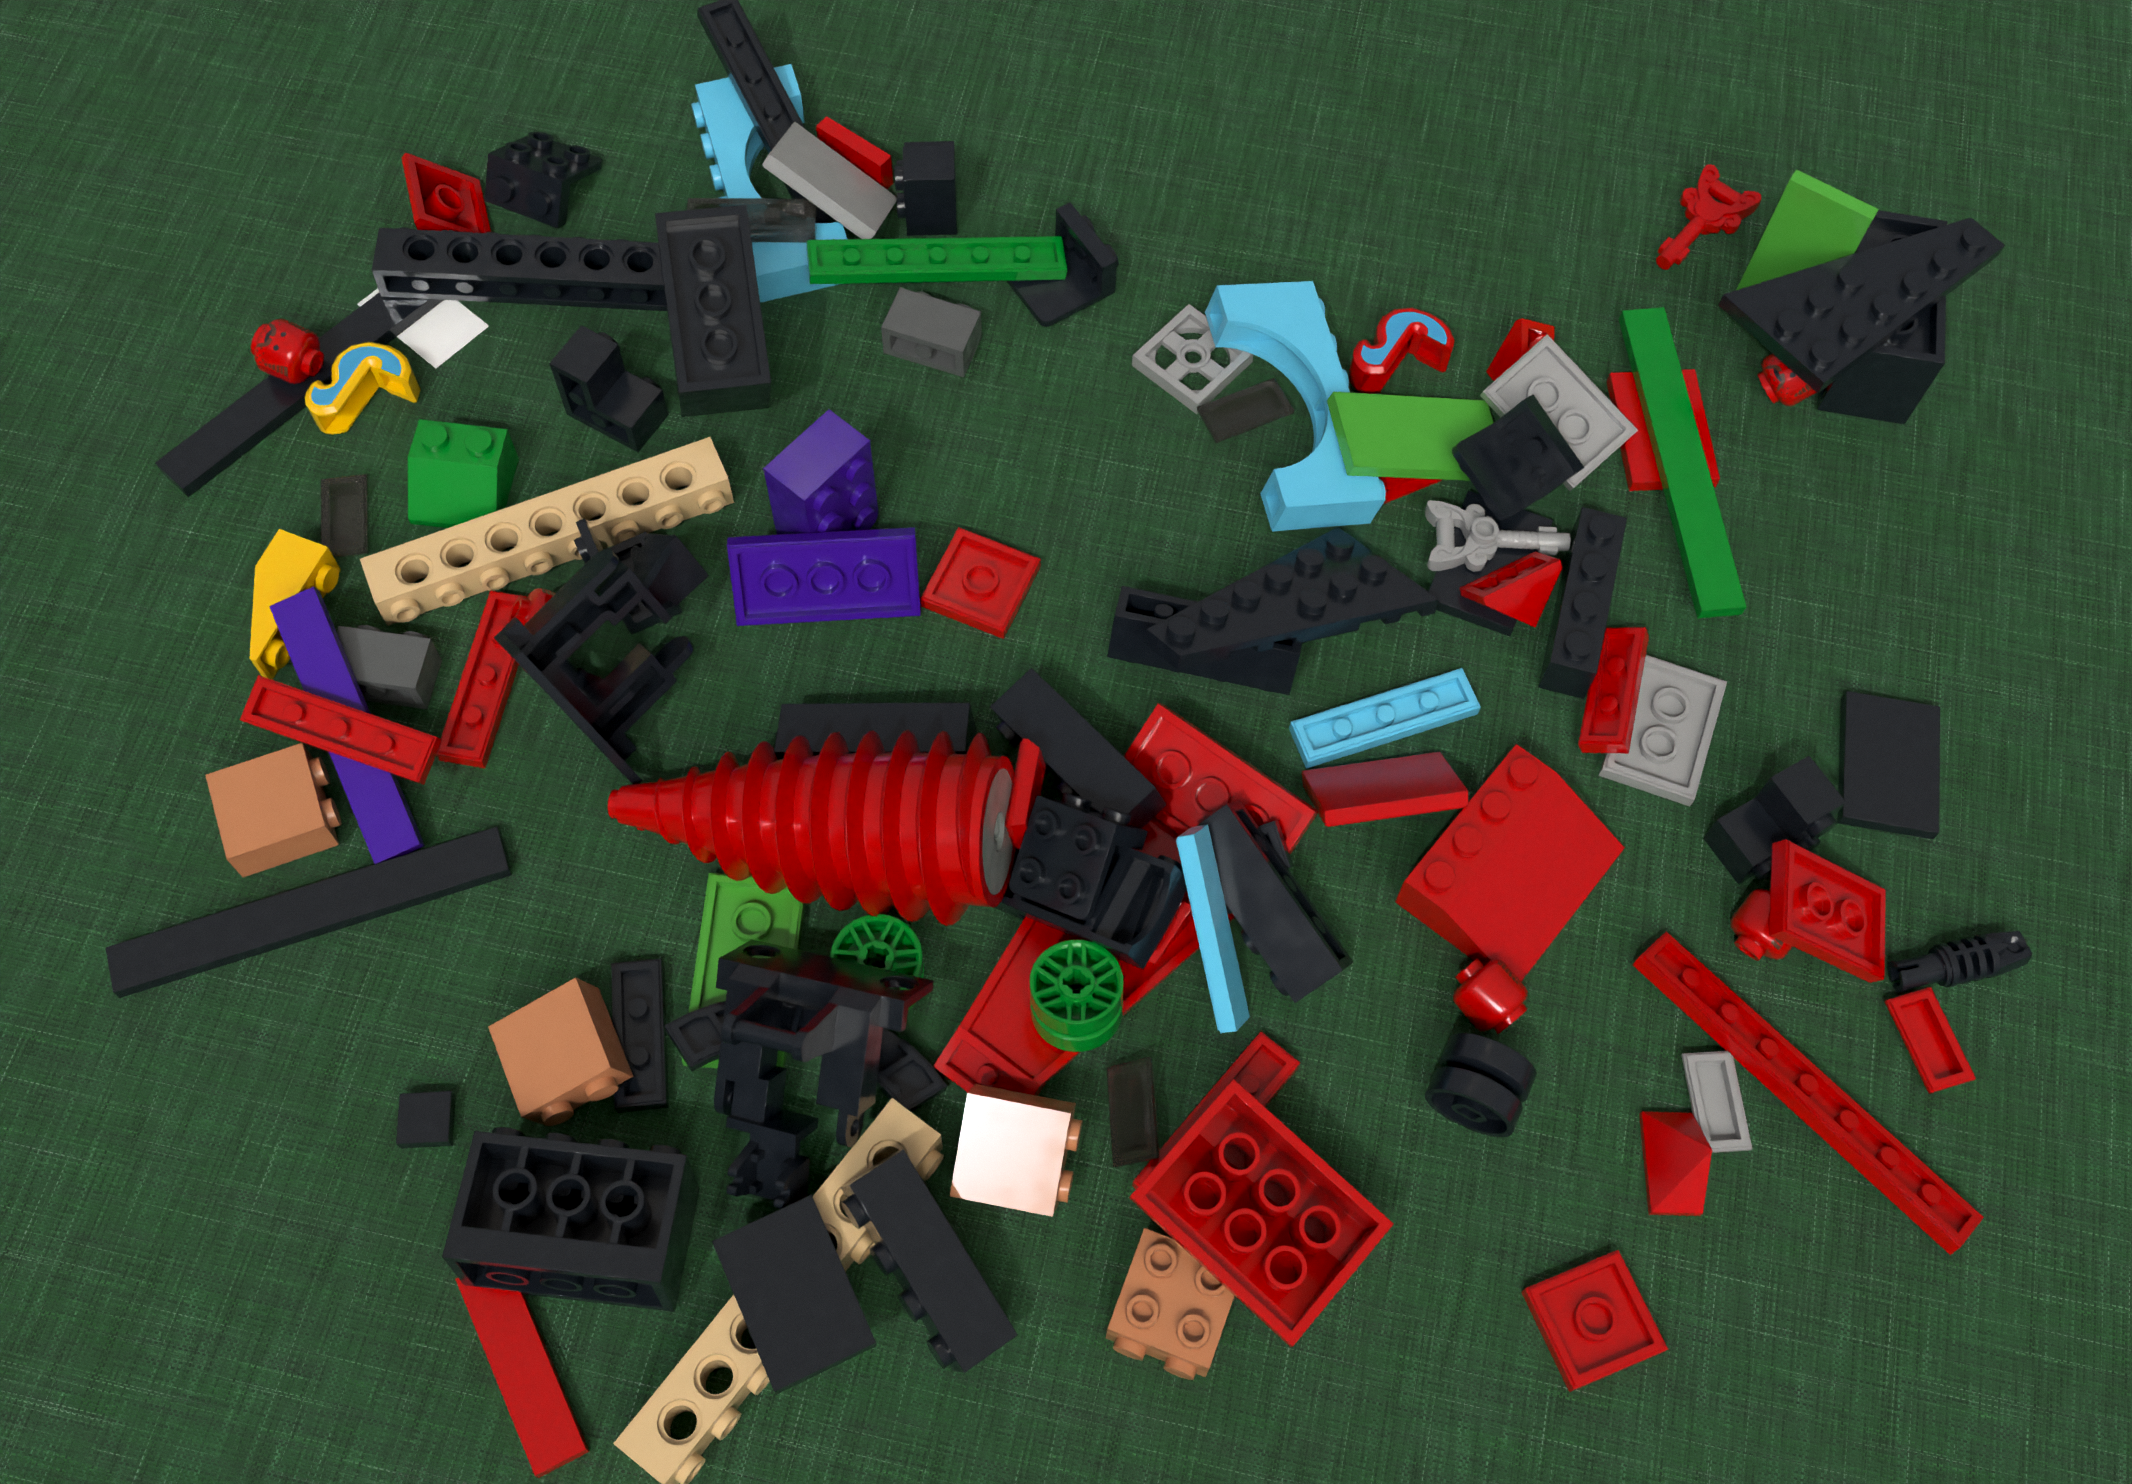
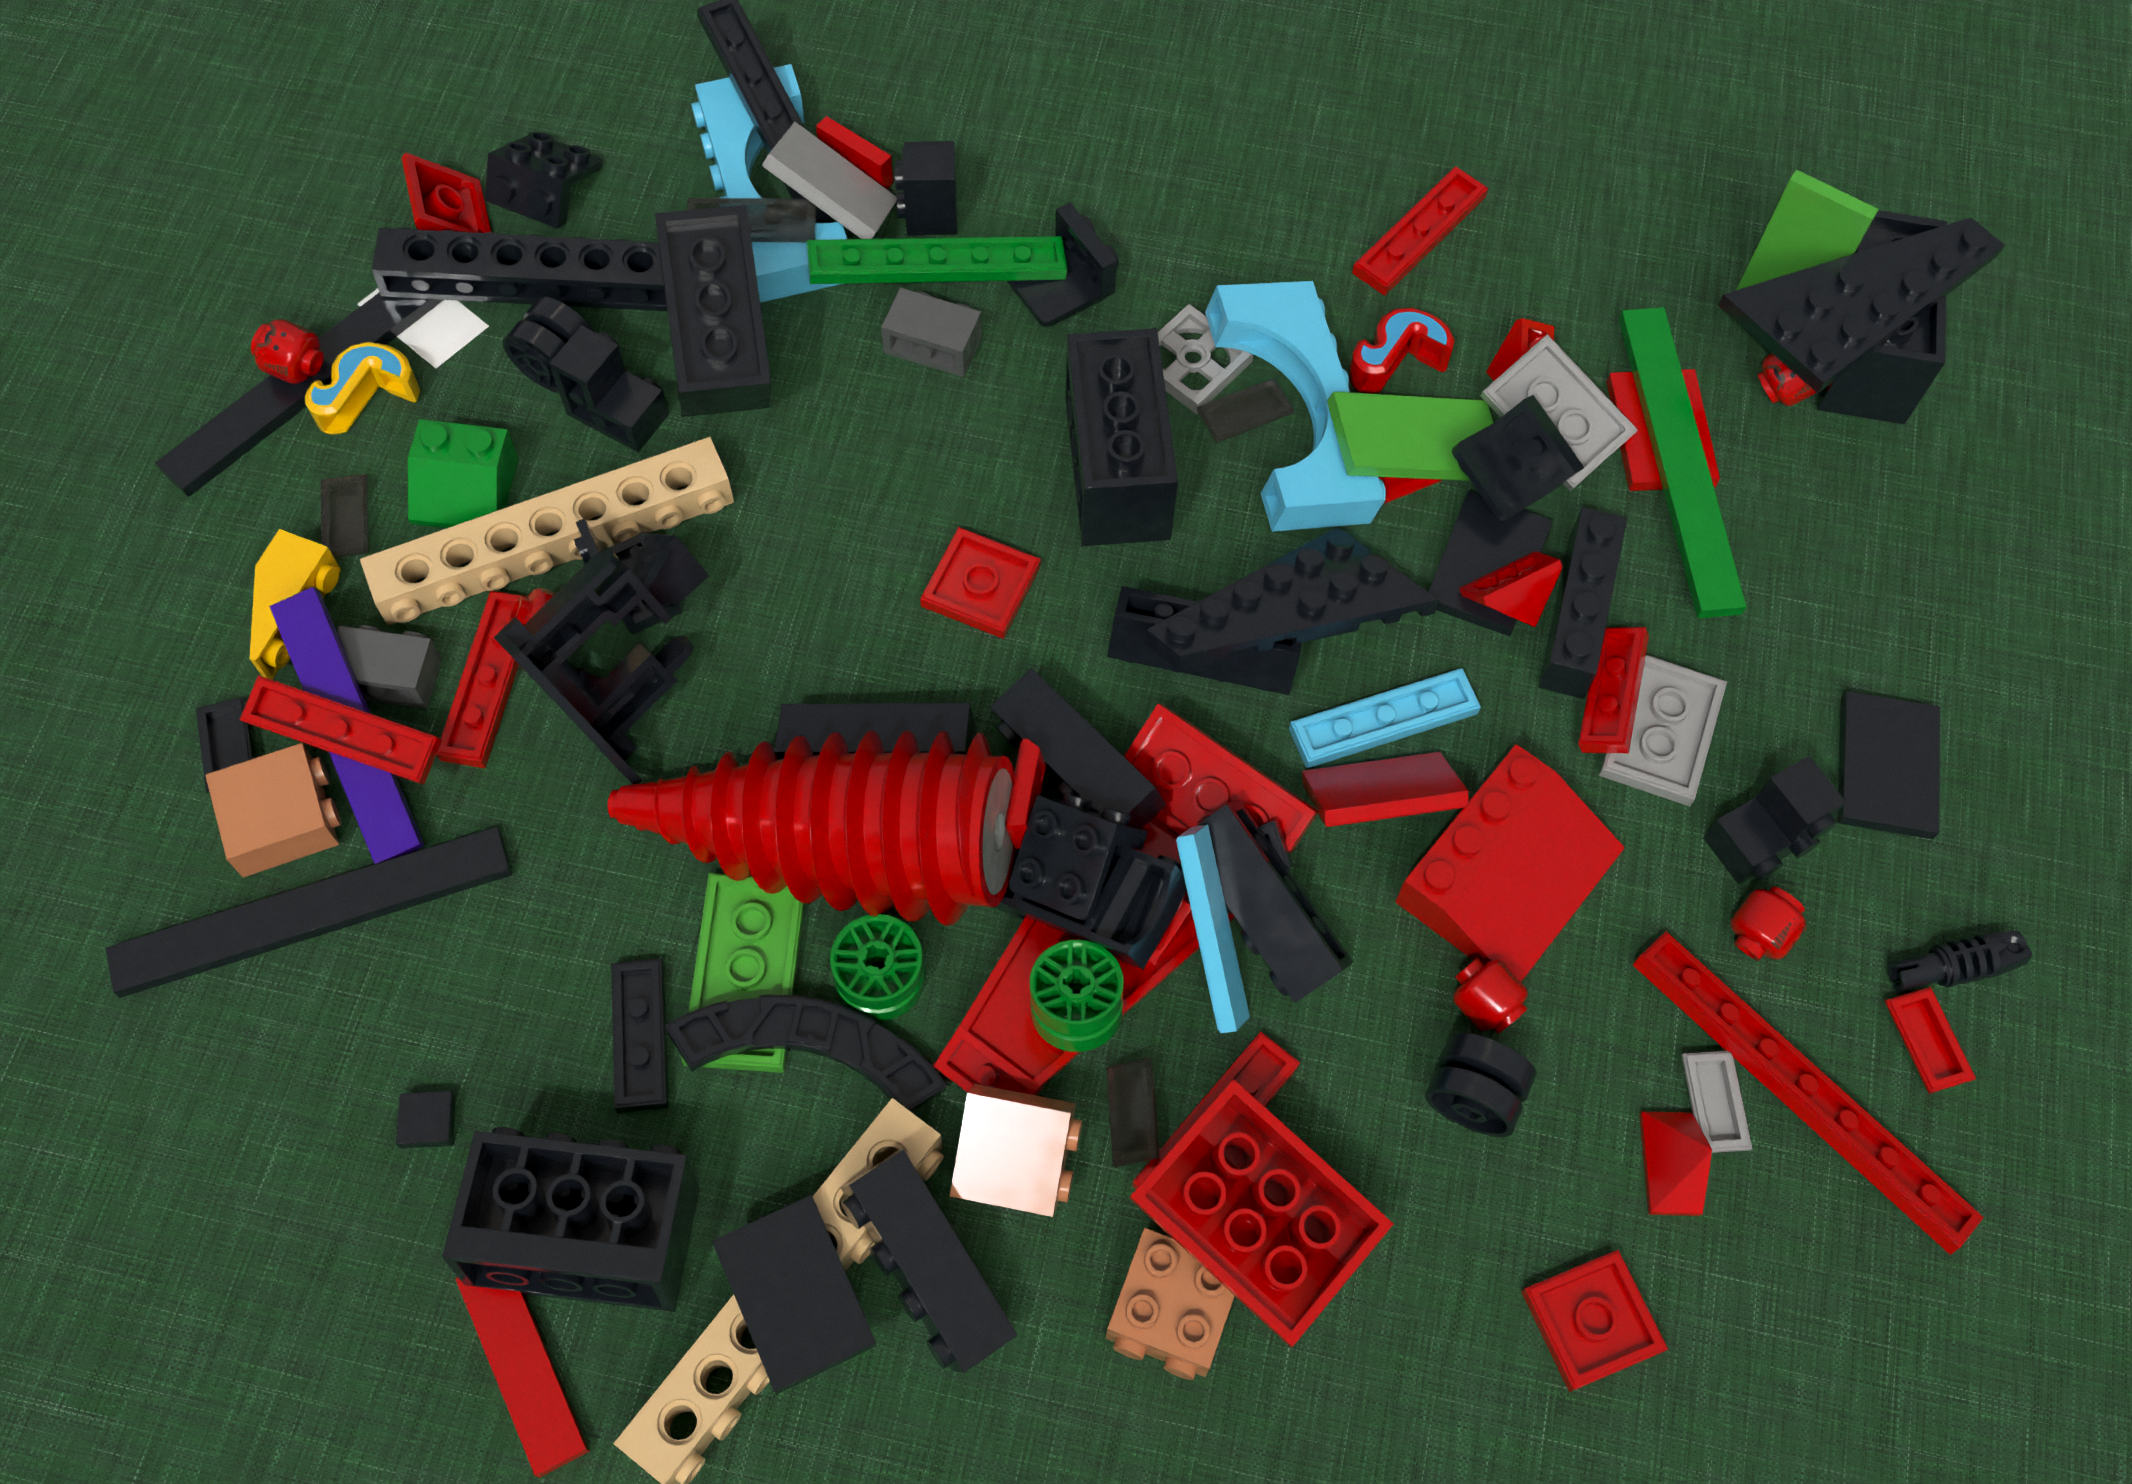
nougat brick [488,977,633,1126] -> none
black container [714,939,934,1209] -> none
dark purple tile [727,527,921,626] -> none
dark purple brick [763,409,879,535] -> none
light grey piece [1425,500,1571,572] -> none
red piece [1656,164,1762,270] -> none
red tile [1769,839,1886,983] -> none
none -> black tile [196,697,253,793]
none -> black wheel [502,297,596,394]
none -> black brick [1065,328,1178,546]
none -> red tile [1352,166,1488,296]

